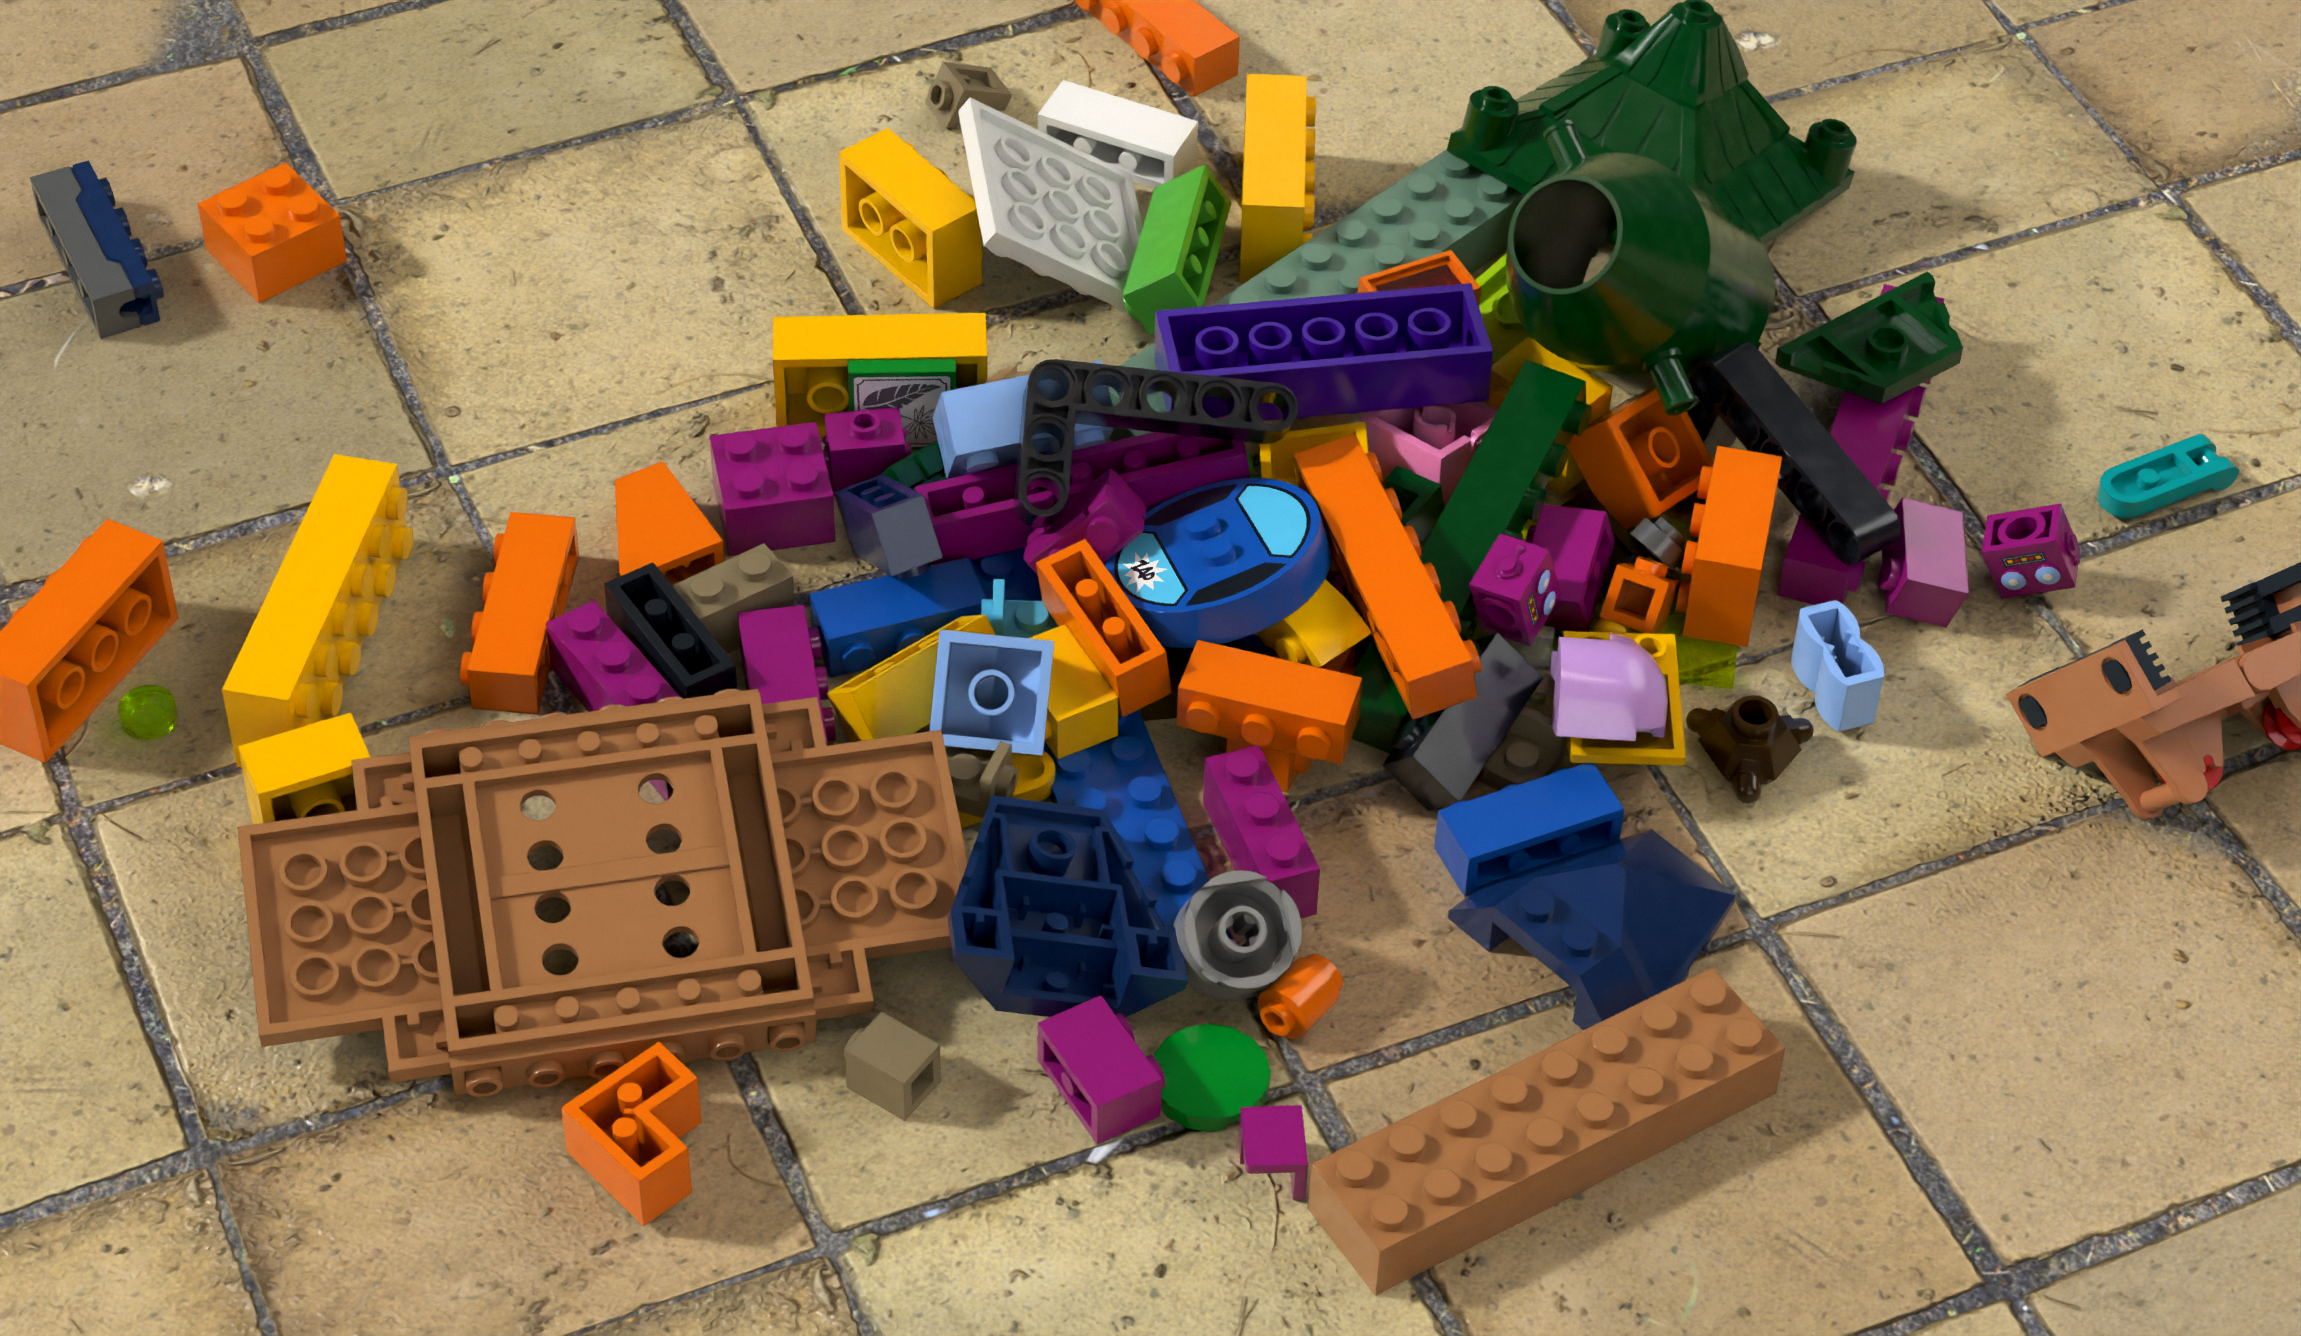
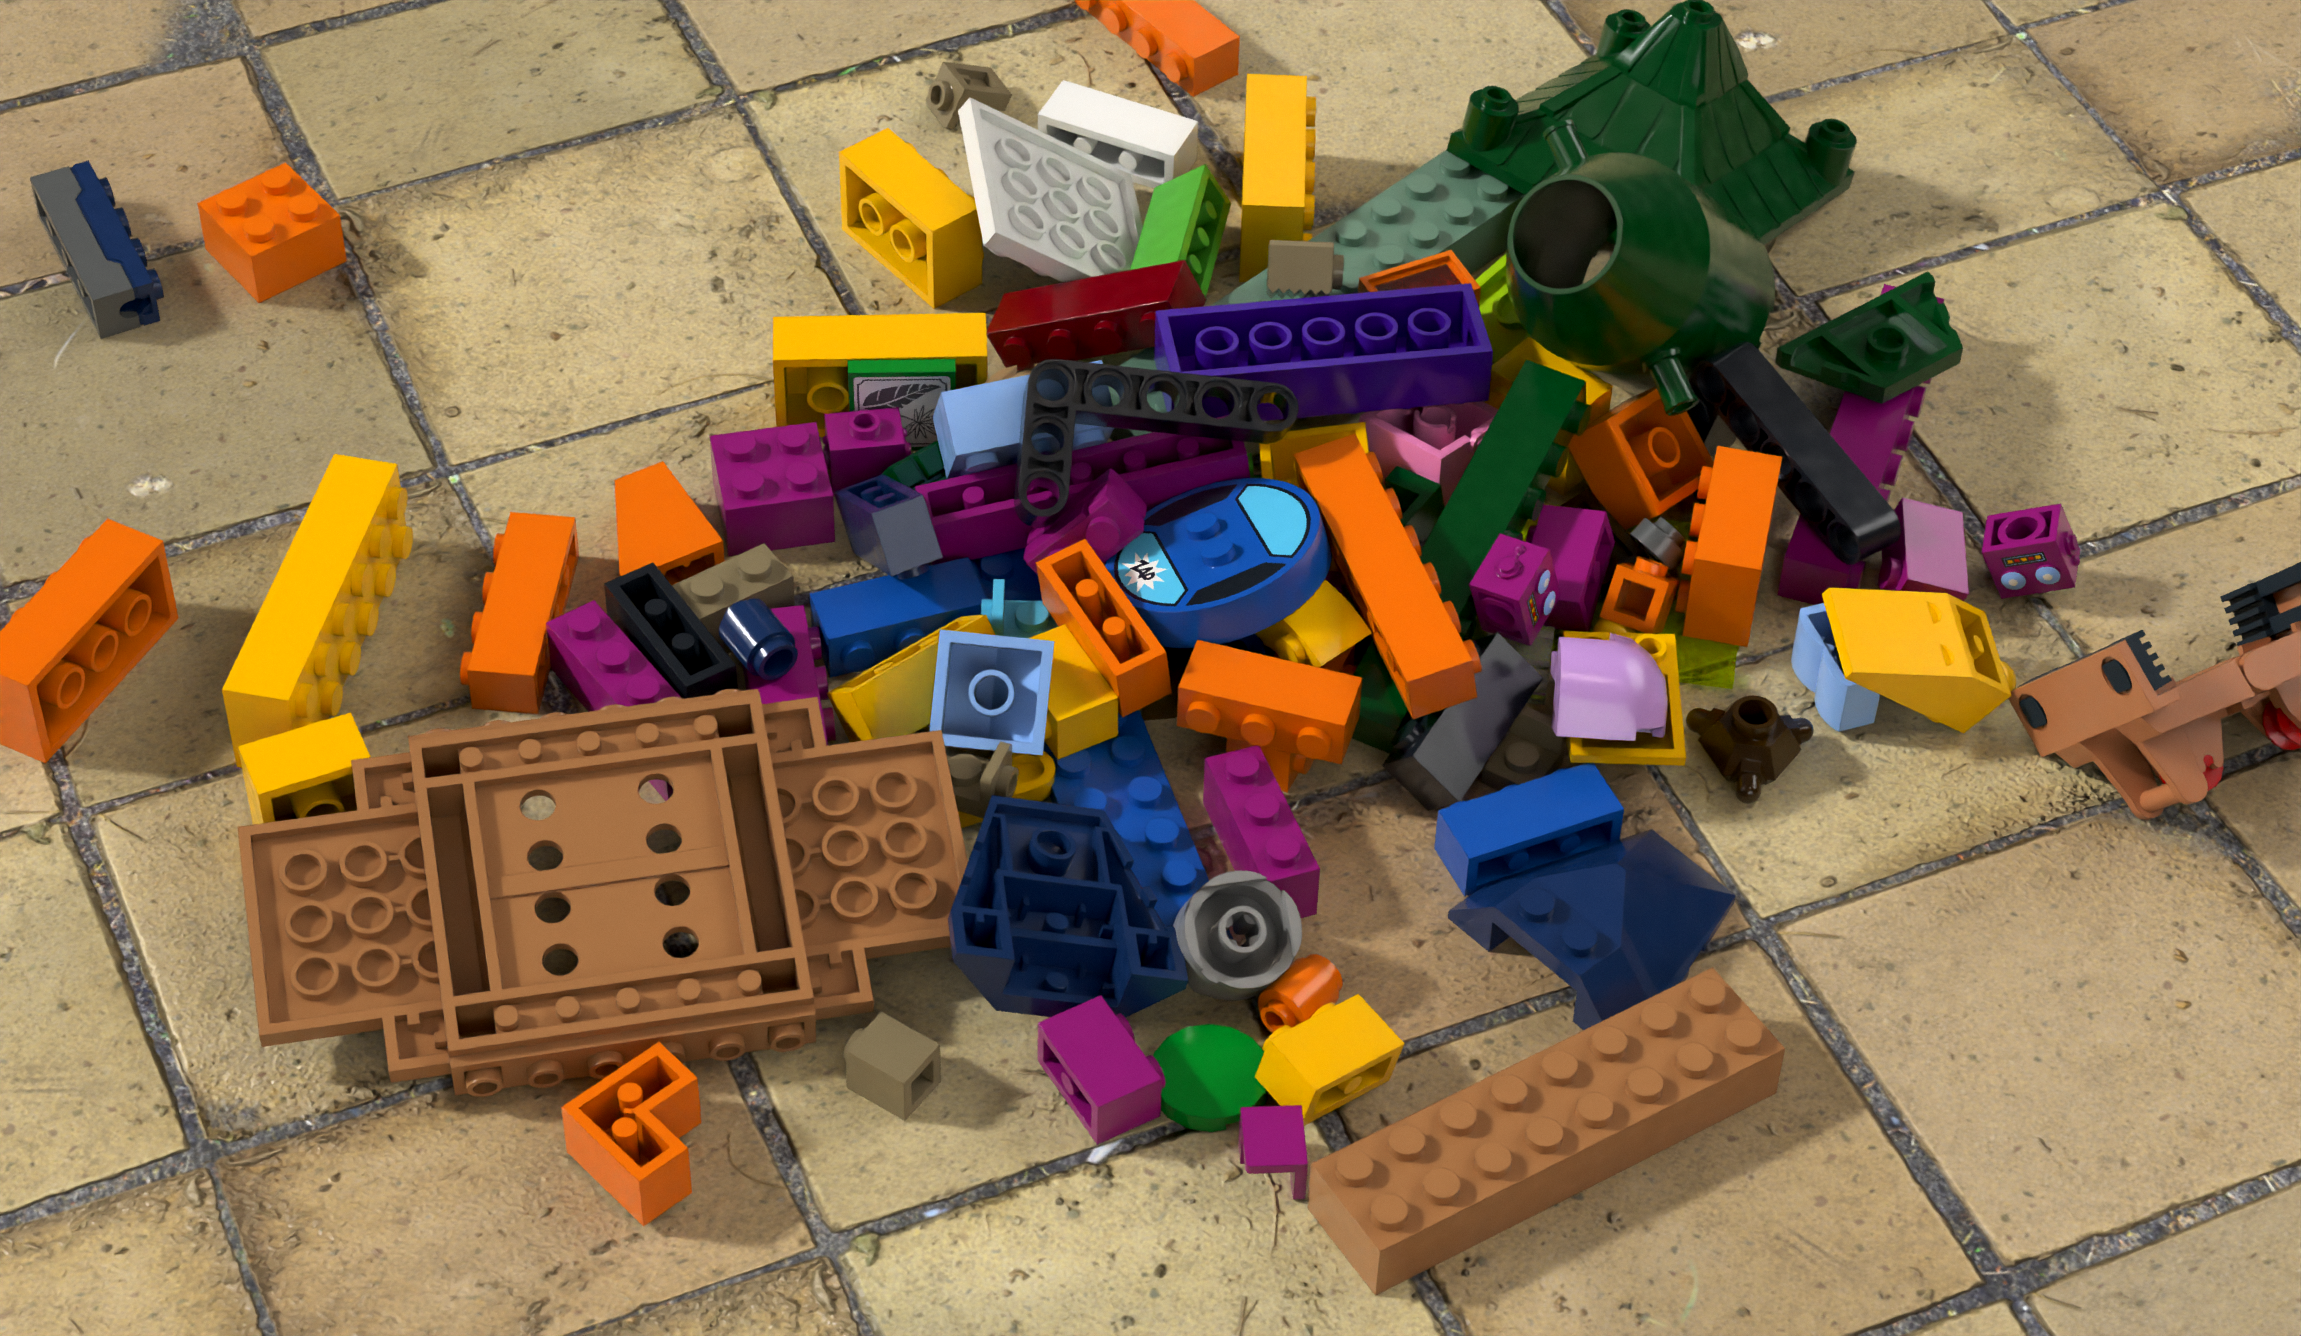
clear neon green tile [118,685,178,740] -> none
teal plate [2097,434,2239,518] -> none
none -> dark blue brick [719,598,798,680]
none -> dark red brick [987,260,1206,371]
none -> yellow brick [1255,994,1405,1126]
none -> dark tan brick [1266,240,1344,299]
none -> yellow slope [1822,588,2016,733]

